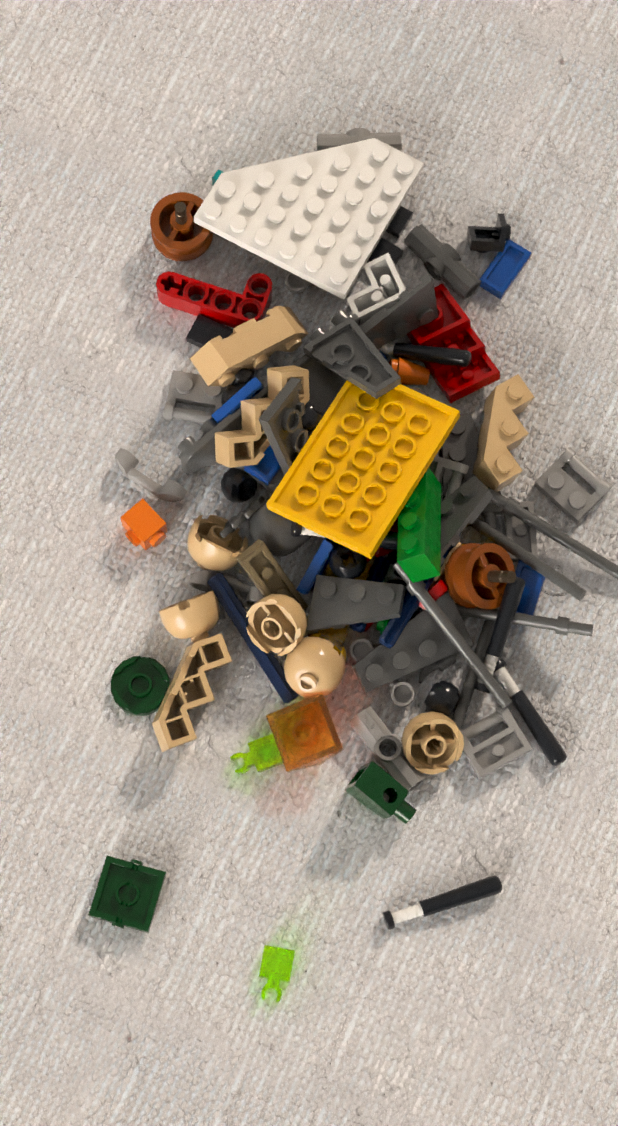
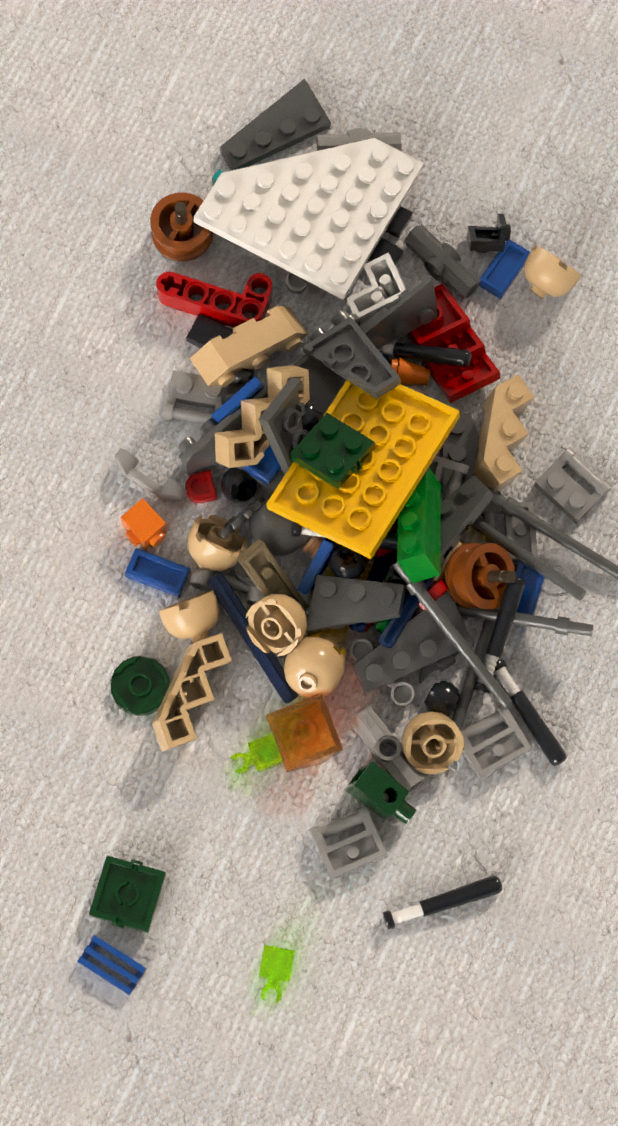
none -> blue tile [77,935,147,996]
none -> blue tile [125,548,191,598]
none -> red tile [185,470,217,503]
none -> dark grey wing [220,79,331,171]
none -> dark green plate [290,413,375,489]
none -> light nougat bush [302,536,324,560]
none -> light grey plate [309,806,387,880]
none -> tan cylinder [524,245,582,299]

